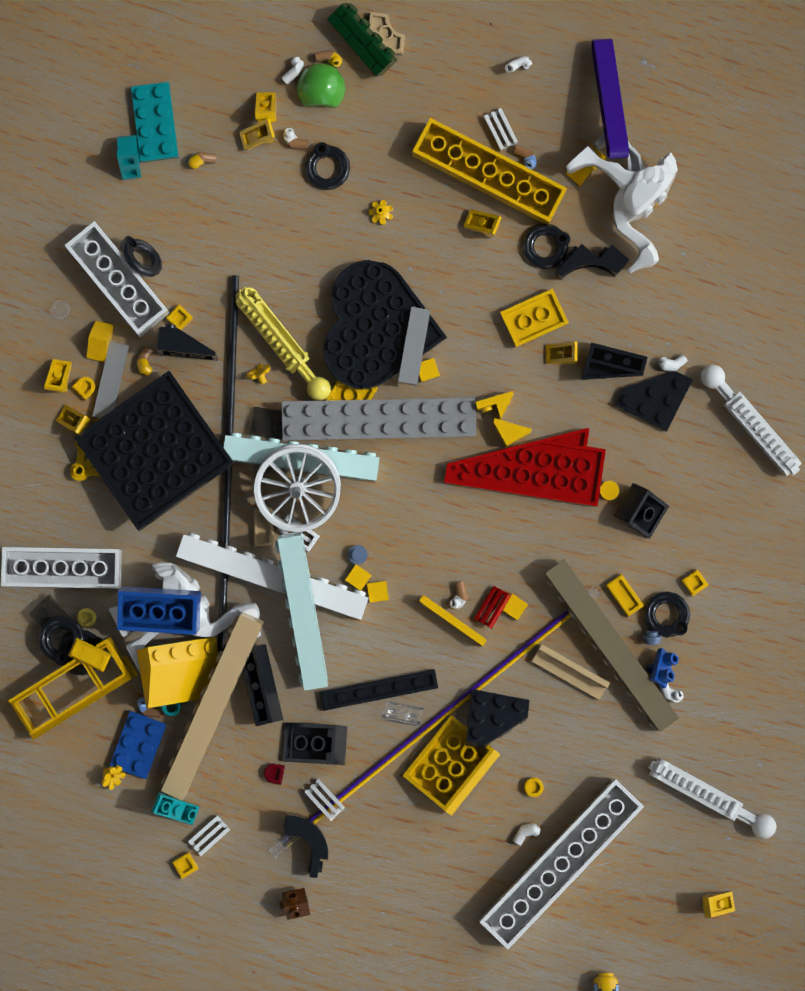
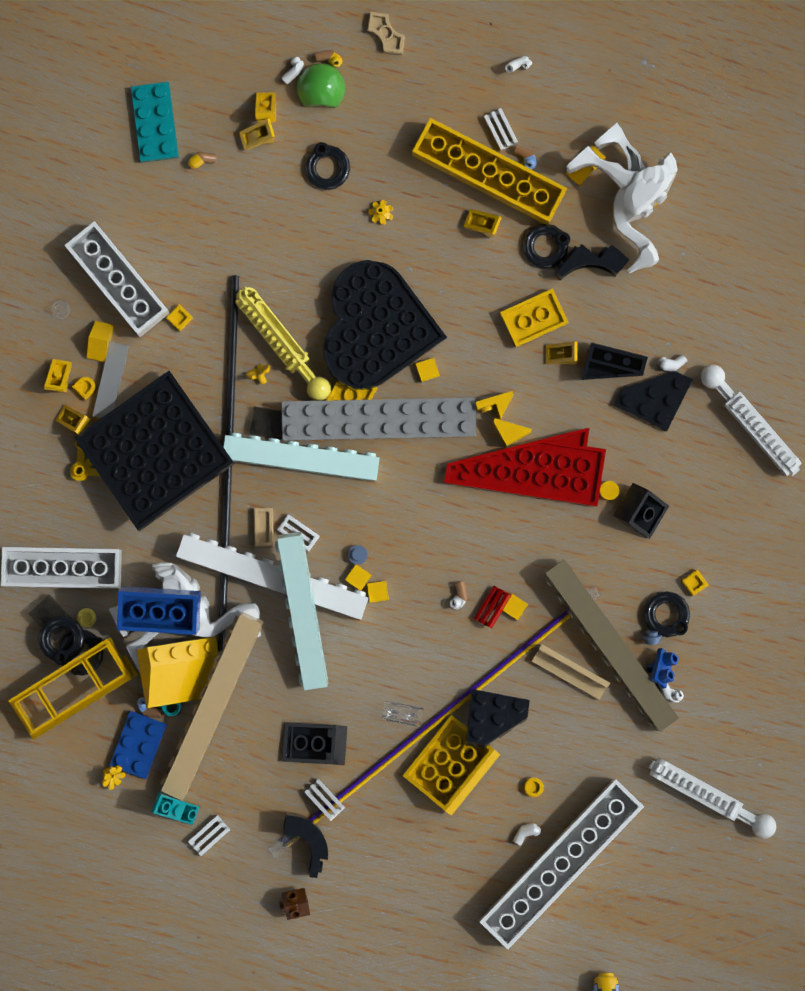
yellow tile [68,637,112,672] -> none
teal tile [117,135,142,180] -> none
black piece [120,236,162,277] -> none
arm [137,346,153,376] -> none
black slope [157,324,218,361] -> none
yellow tile [172,852,199,879] -> none
black brick [243,644,283,726] -> none
white wheel [254,444,341,532] -> none
dark red tile [264,763,285,785] -> none
arm [283,128,308,149] -> none
black tile [320,669,438,711] -> none
dark green brick [327,3,397,77] -> none
light grey tile [398,306,430,386] -> none
yellow tile [419,595,486,646] -> none
dark purple beam [591,38,629,159] -> none
yellow tile [605,574,644,617] -> none
yellow slope [702,891,735,918] -> none

